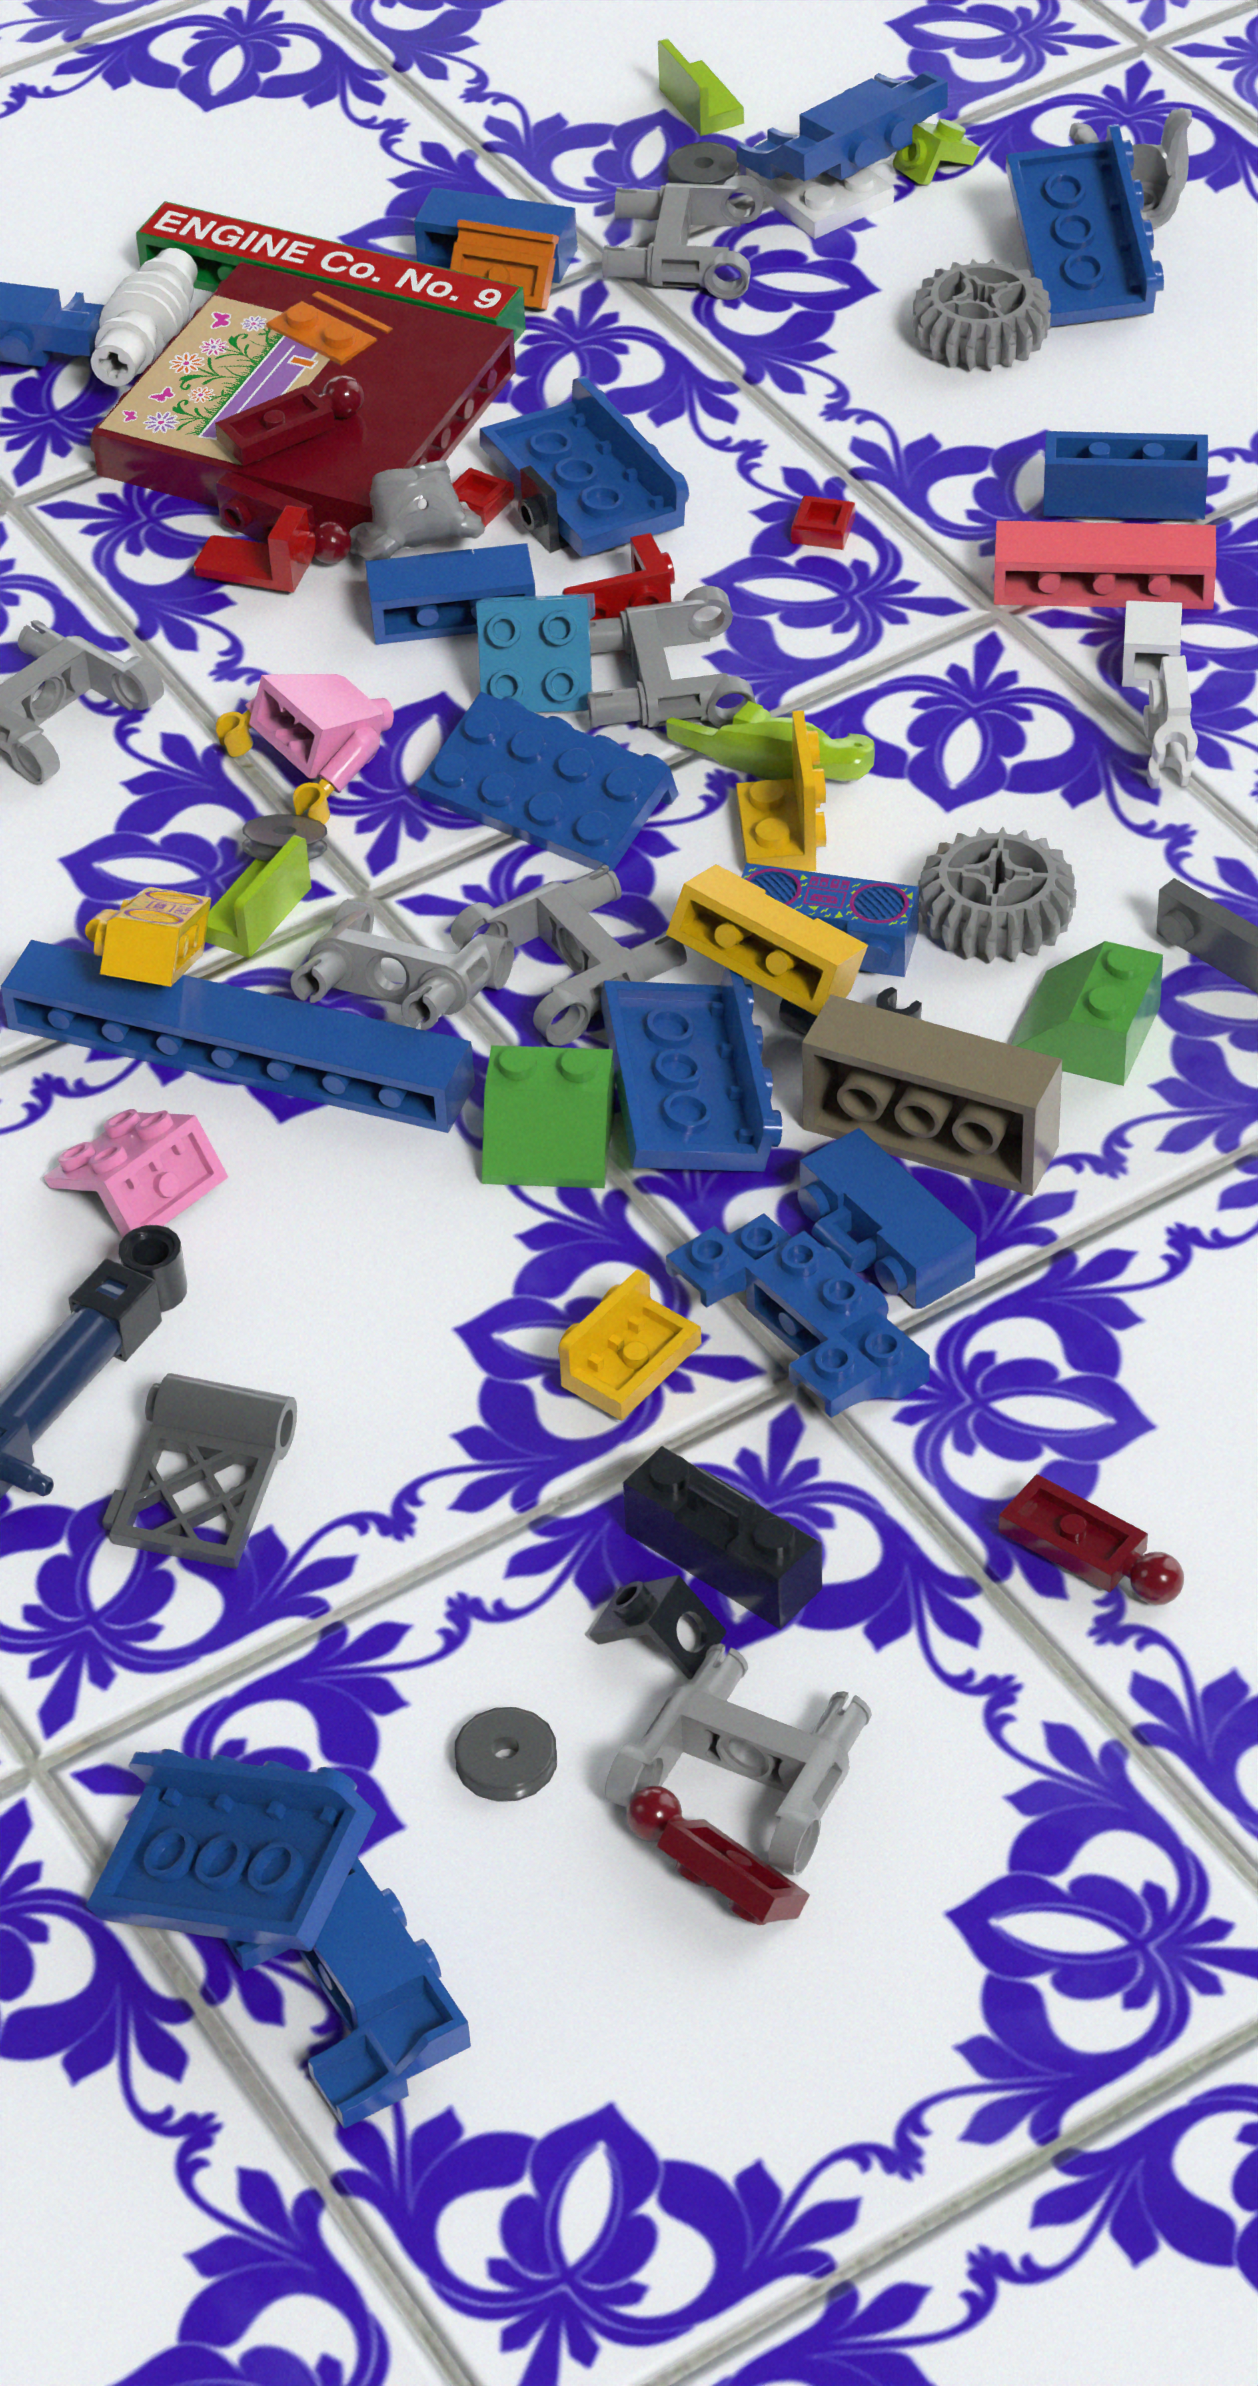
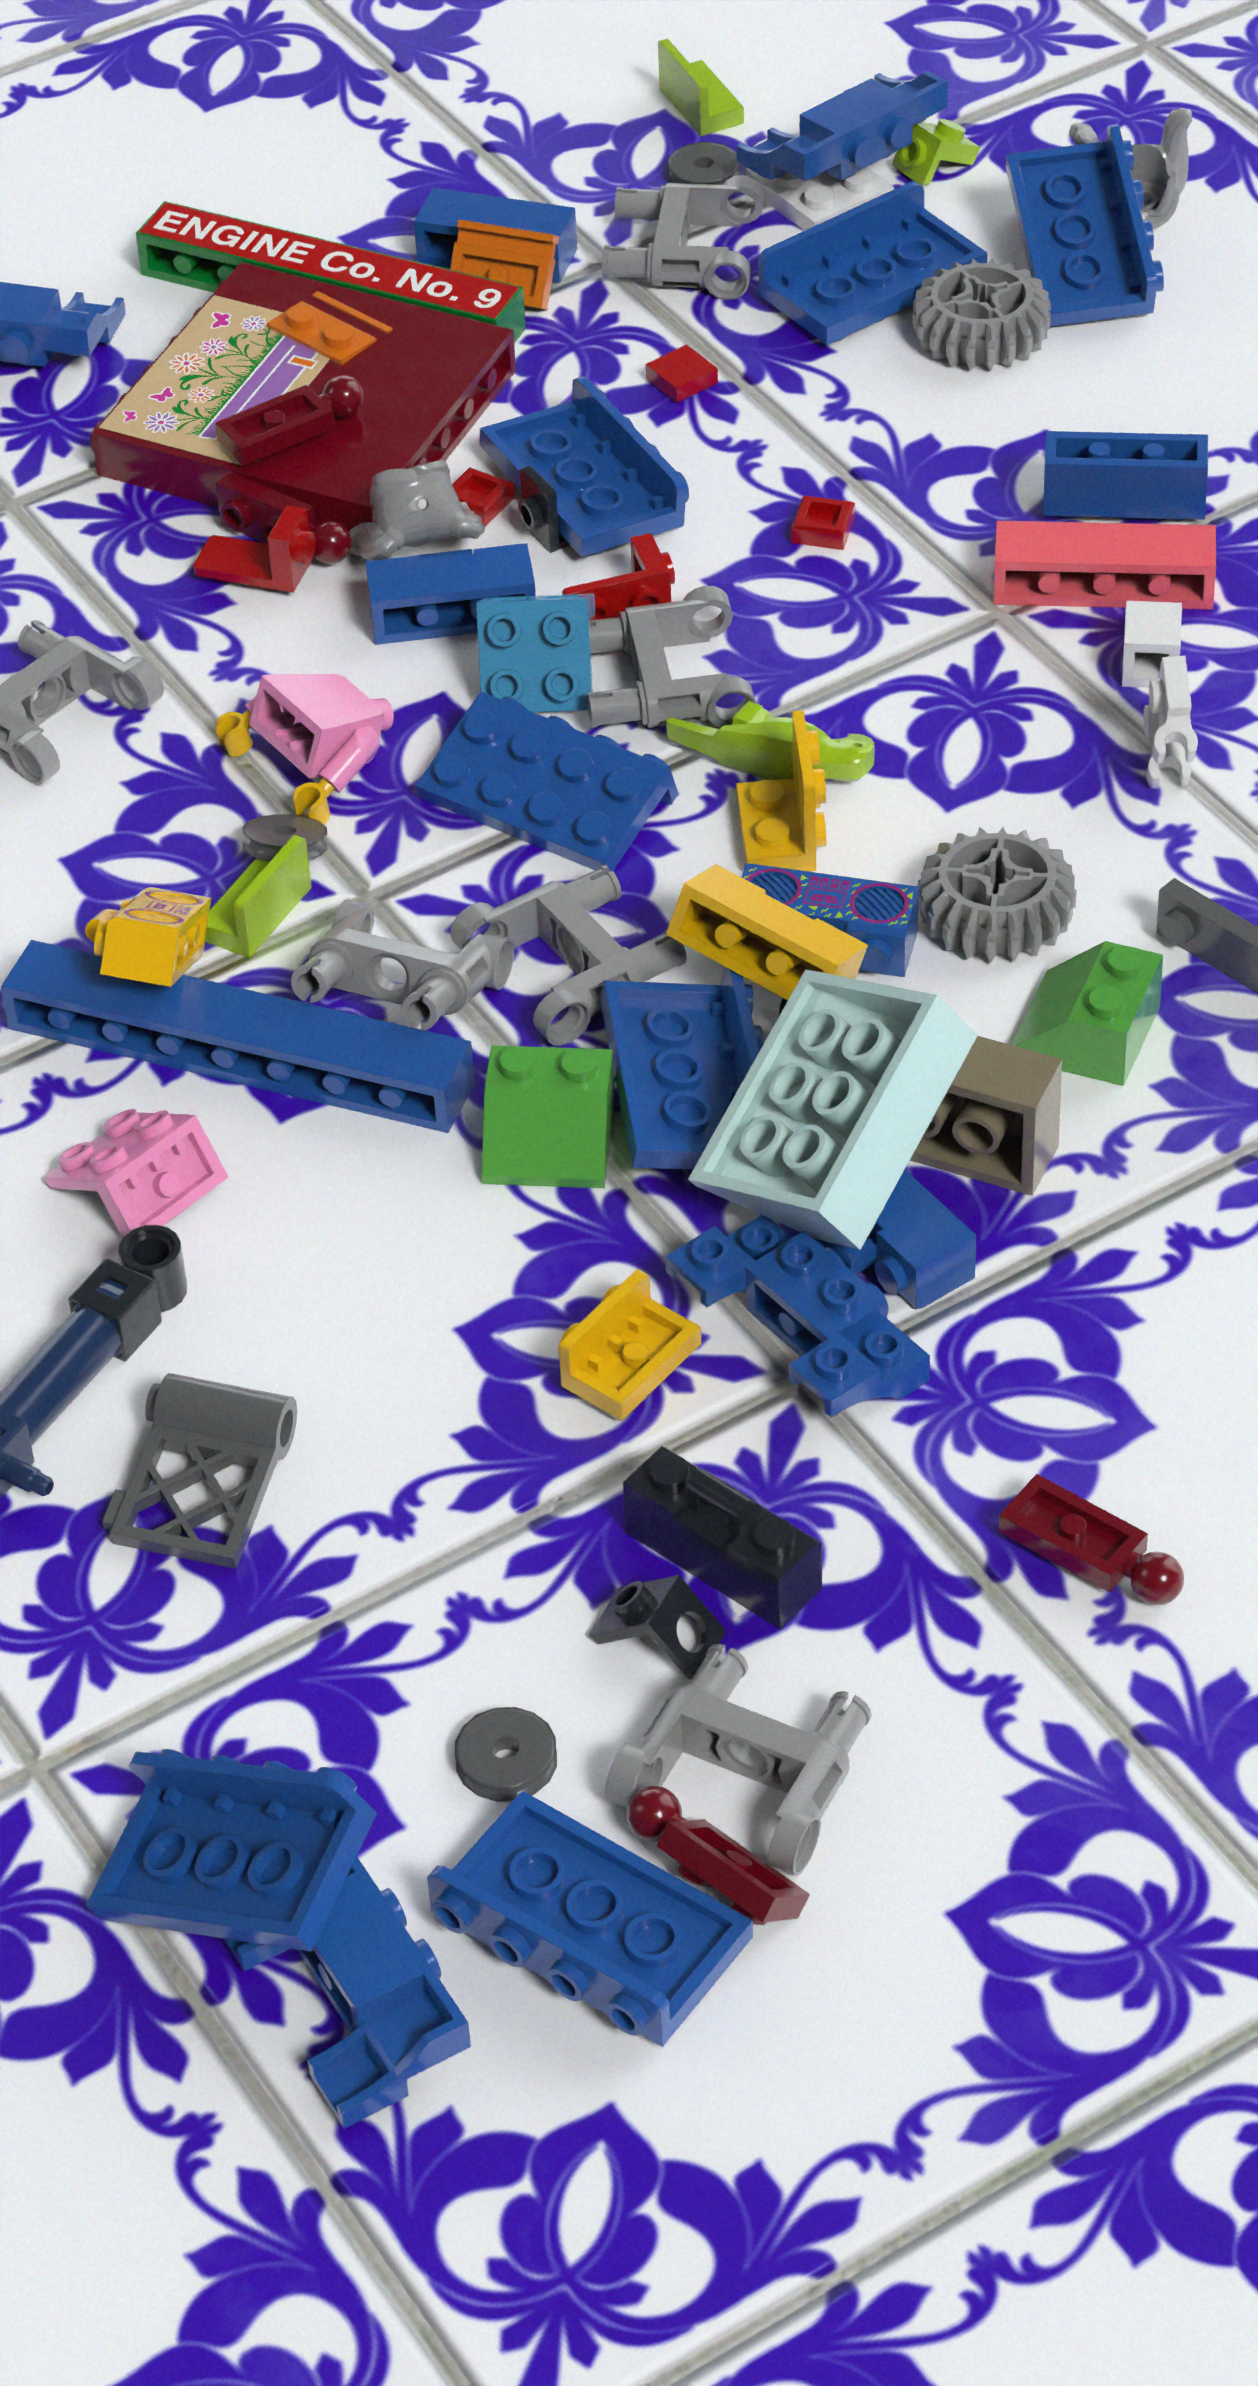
white piece [91,248,198,386] -> none
none -> blue bracket [427,1790,753,2047]
none -> red tile [645,344,718,403]
none -> light aqua slope [688,969,978,1250]
none -> blue bracket [758,181,987,345]

